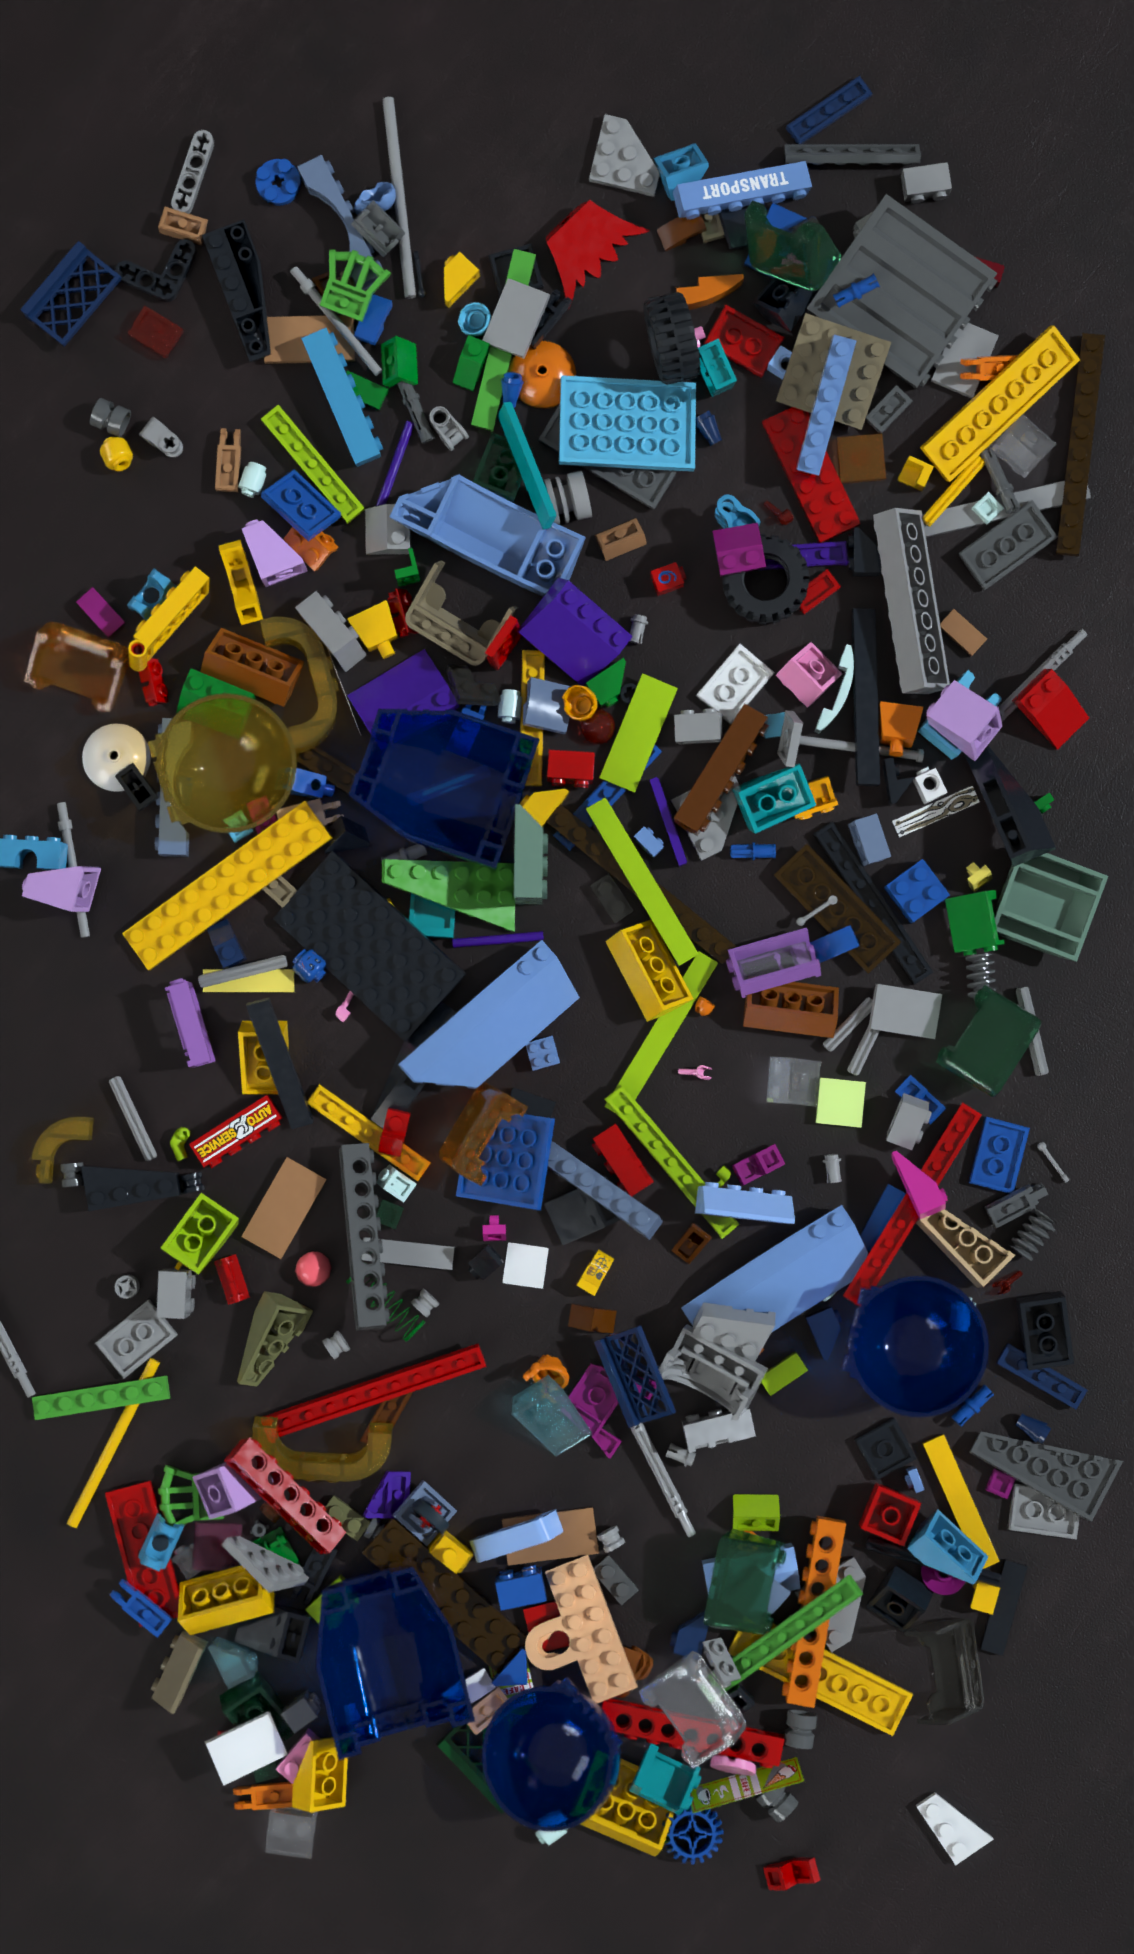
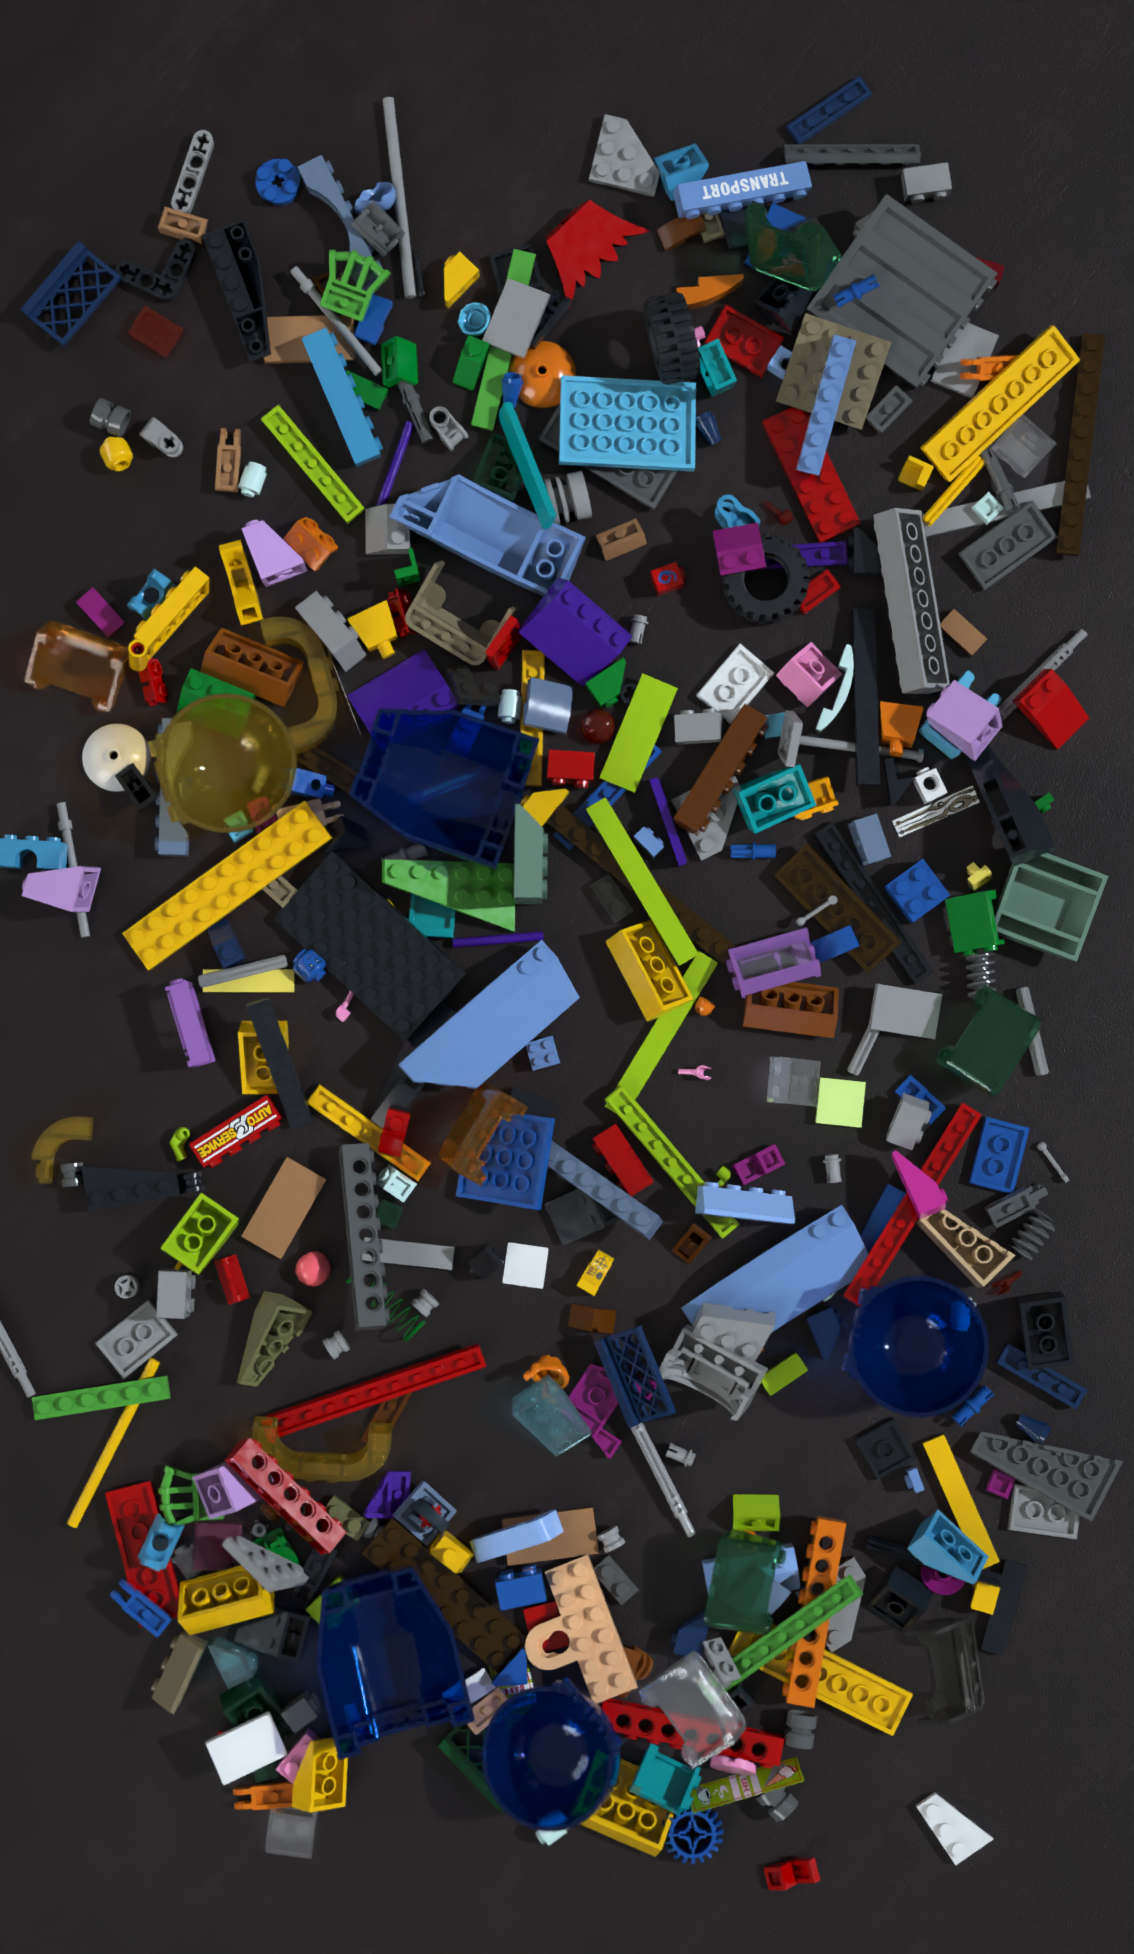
light grey axle [109,1076,157,1161] -> none
blue tile [261,470,341,541] -> none
dark pink tile [483,1215,506,1241] -> none
light orange hair [562,685,597,721] -> none
light grey wedge [682,1407,756,1453] -> none
light grey axle [823,997,873,1052] -> none
clear orange plate [837,434,886,483] -> none
red brick [858,1483,921,1546] -> none

